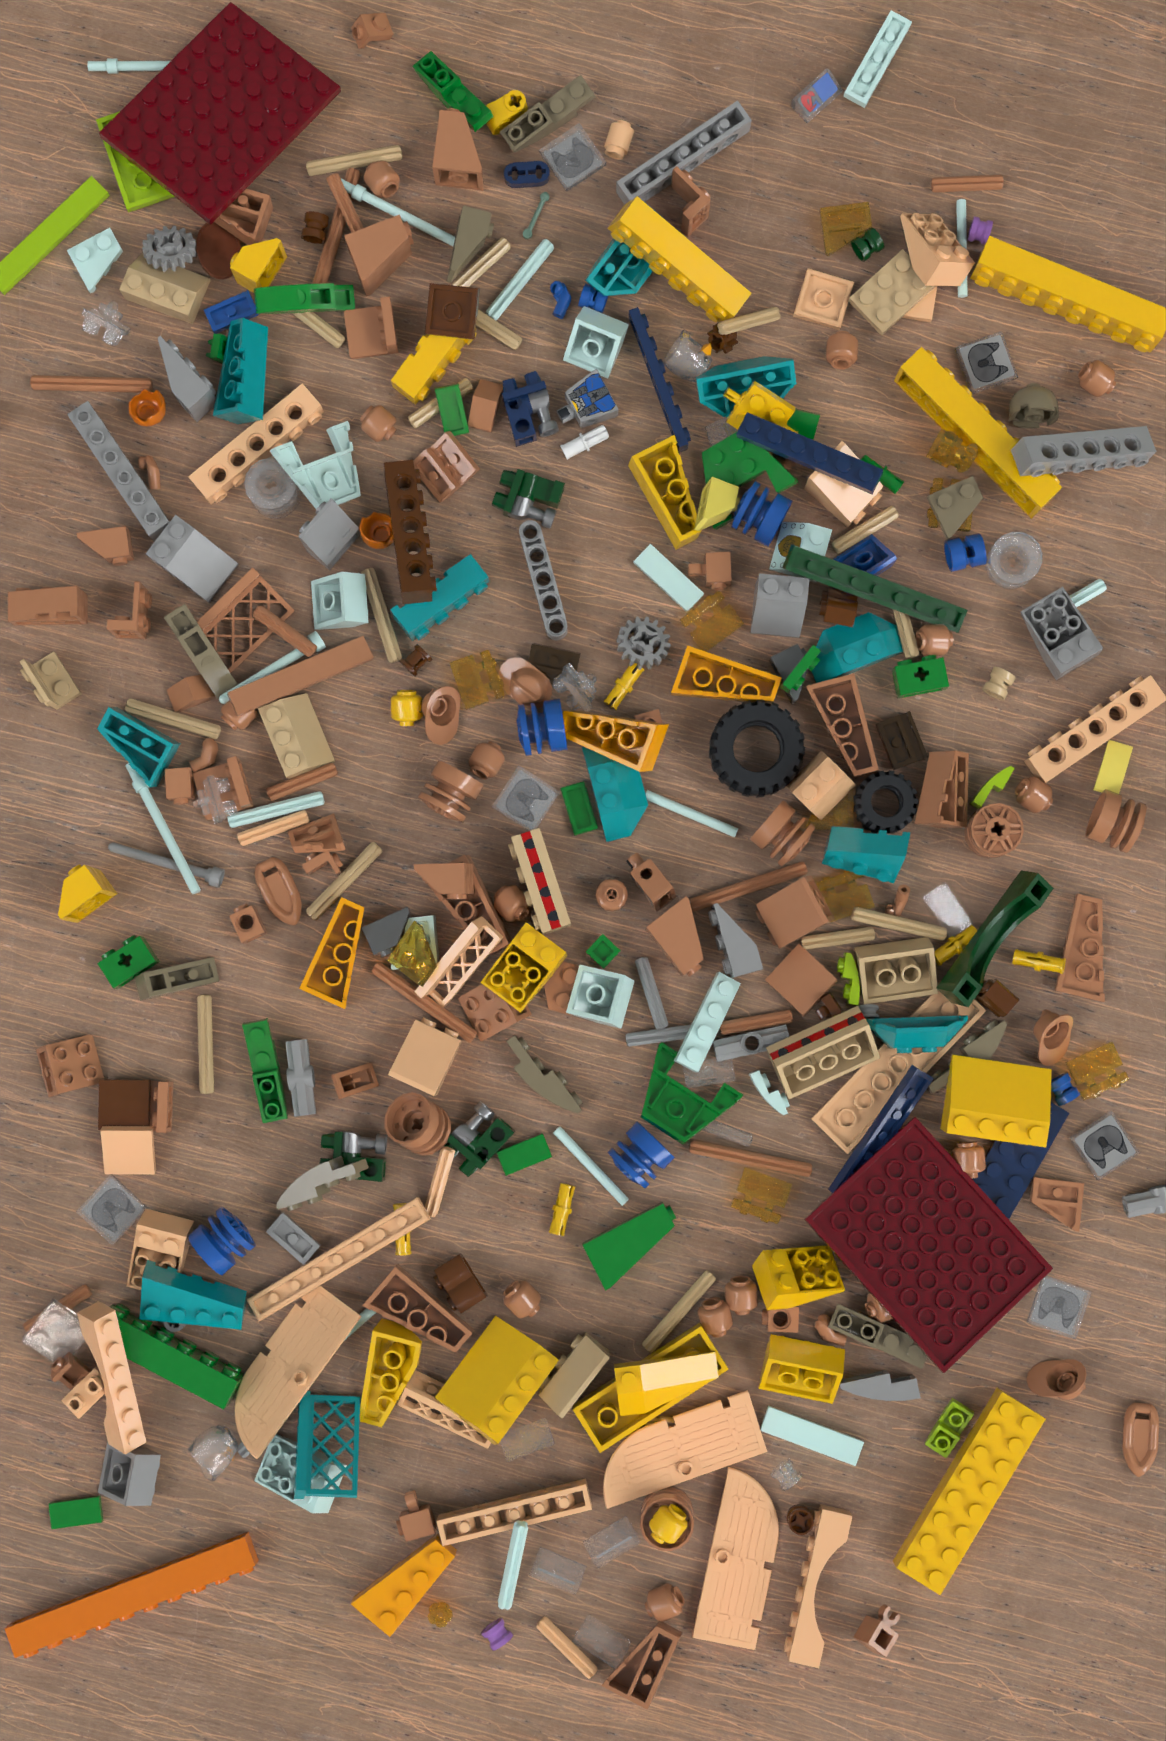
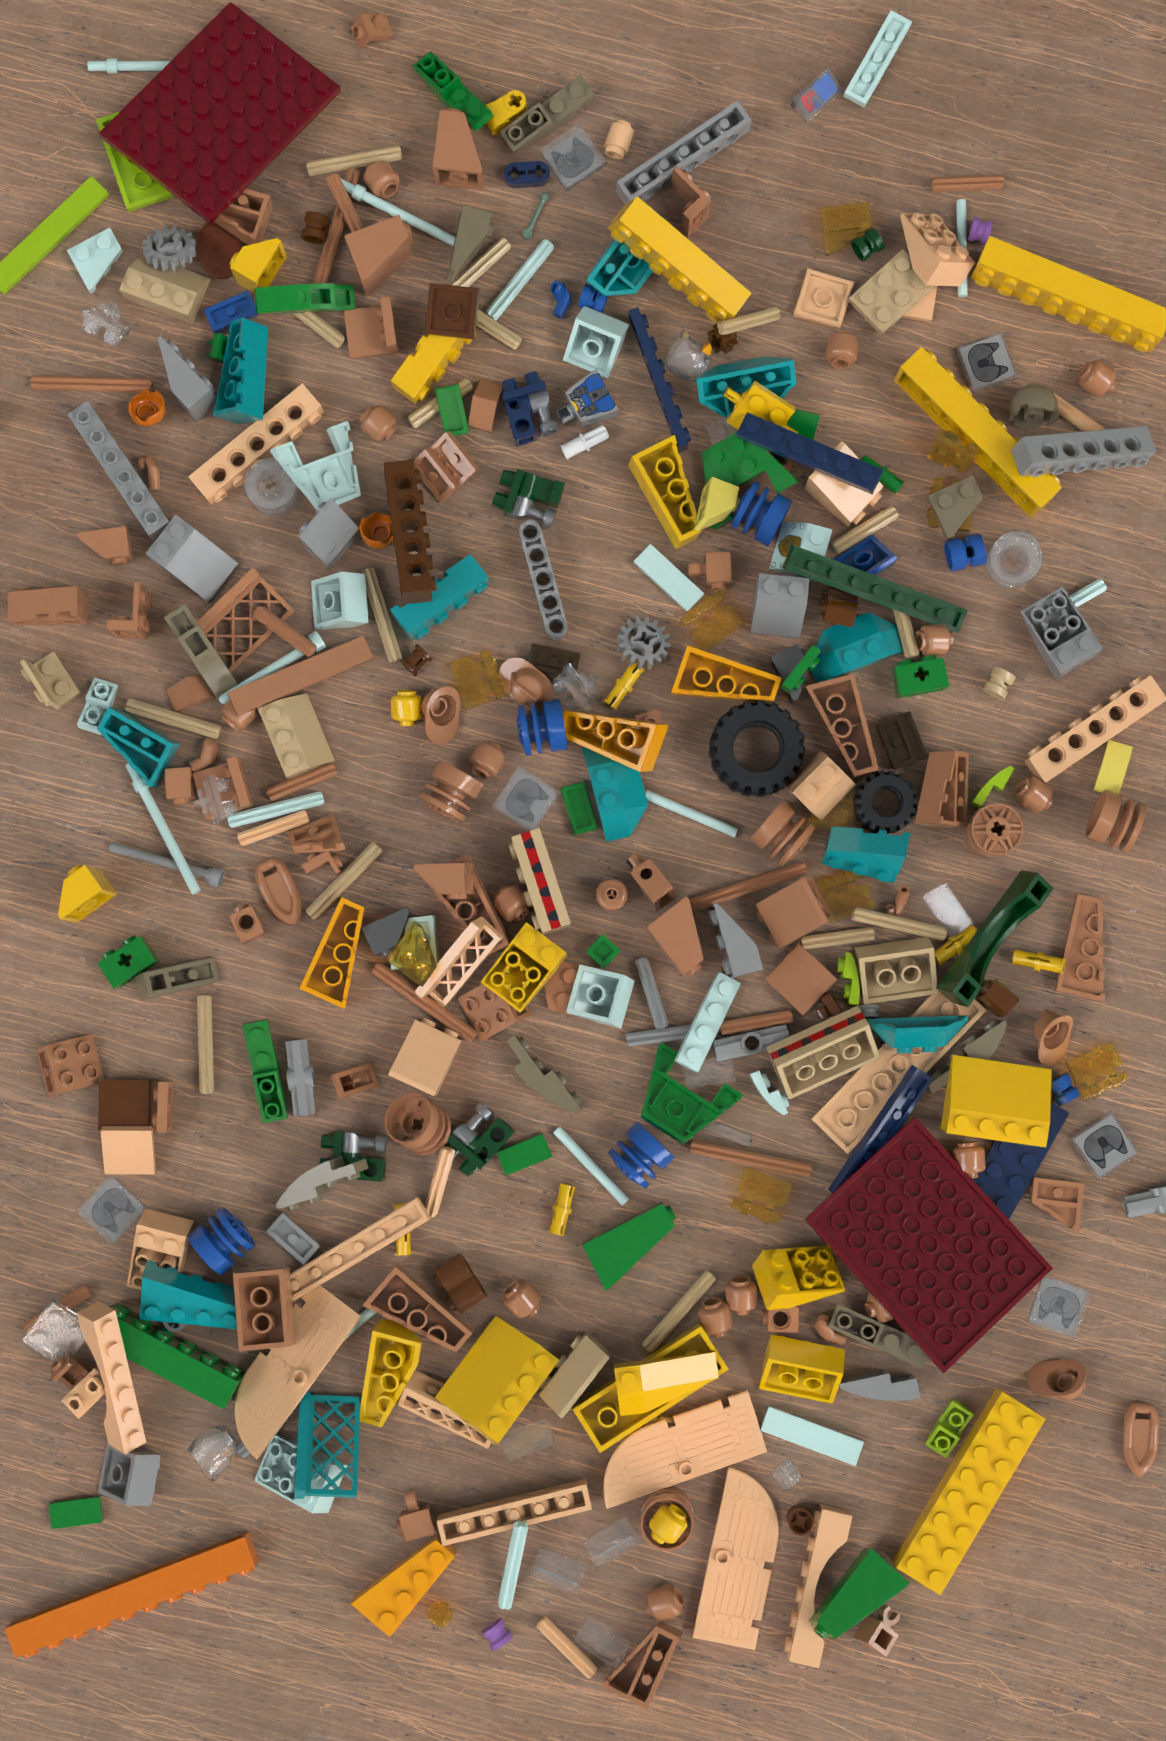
none -> light aqua slope [77,677,118,735]
none -> nougat slope [233,1267,295,1351]
none -> green slope [809,1548,910,1640]
none -> light nougat axle [1054,393,1106,432]

